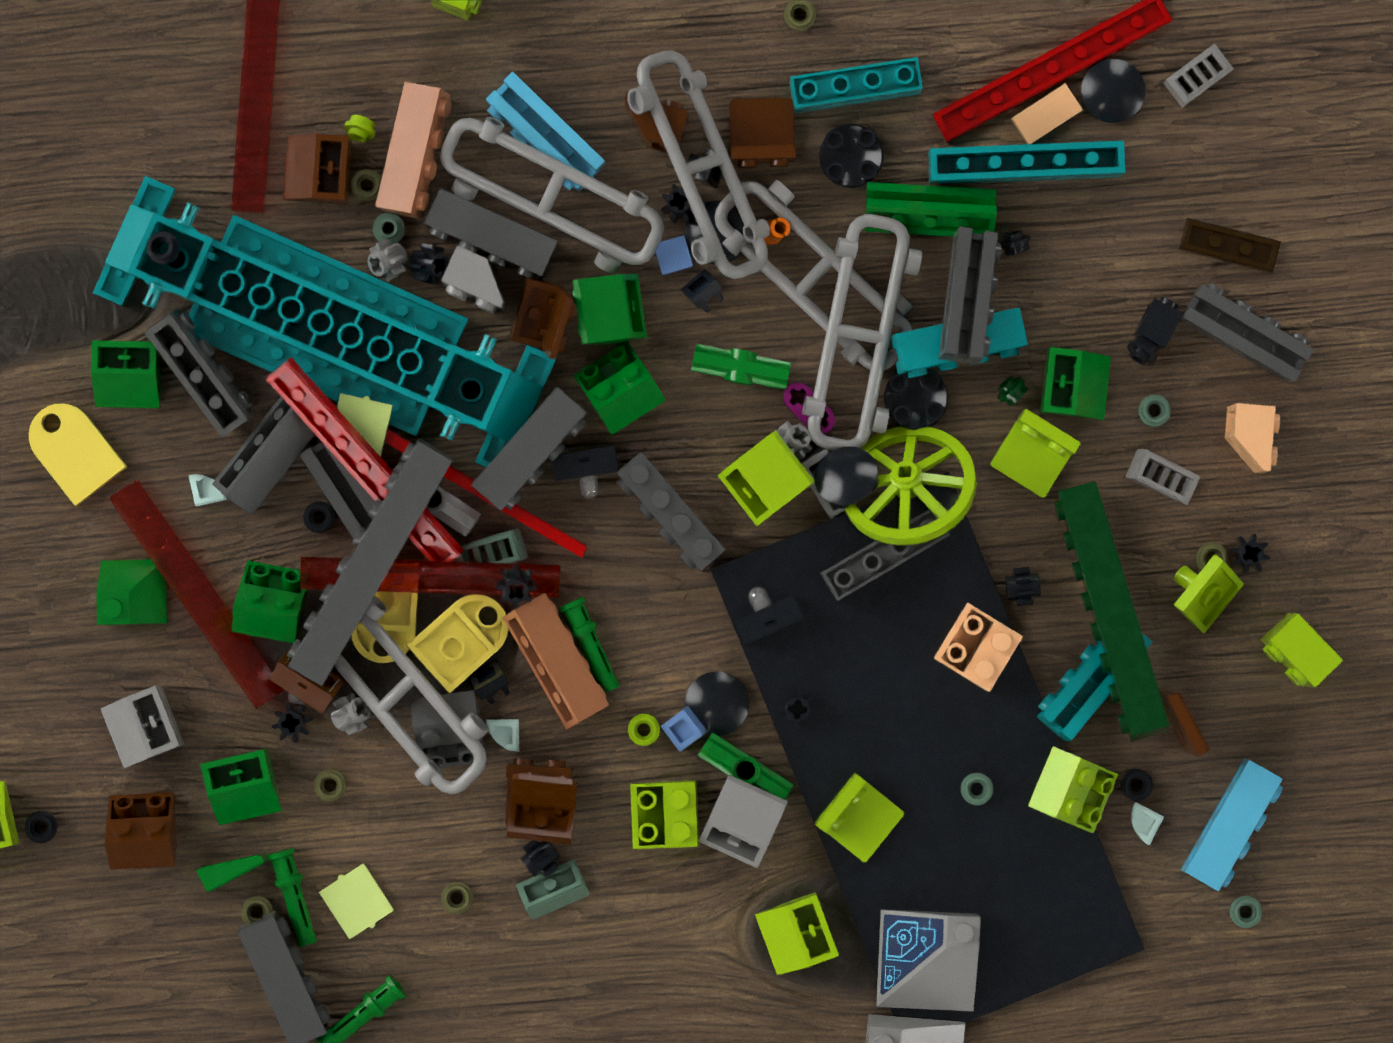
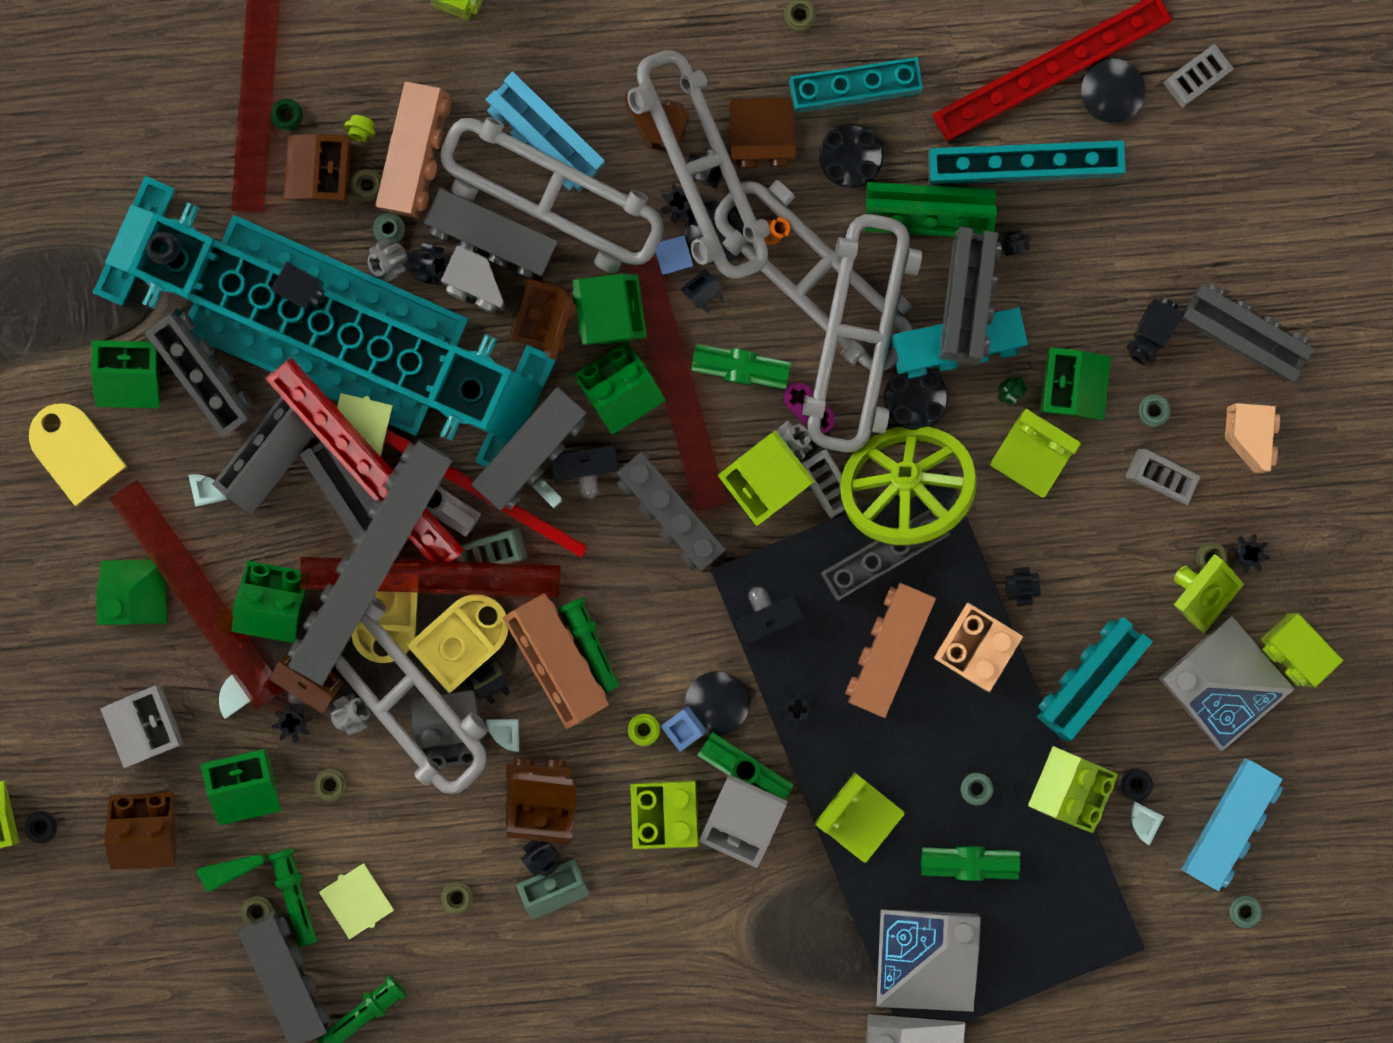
black plate [303,501,336,534] -> none
black gear [496,564,537,607] -> none
lime slope [755,892,839,975] -> none
black dish [814,447,879,509] -> none
light nougat tile [1011,83,1083,144] -> none
dark green brick [1054,481,1170,742] -> none
reddish brown tile [1160,690,1209,756] -> none
dark brown tile [1178,218,1281,273] -> none
none -> light aqua tile [219,674,252,719]
none -> dark green plate [271,99,303,131]
none -> black brick [271,261,325,312]
none -> light aqua tile [532,479,562,509]
none -> clear red tile [625,256,728,512]
none -> nougat brick [845,583,936,718]
none -> green piece [920,846,1020,881]
none -> light grey slope [1158,616,1294,752]

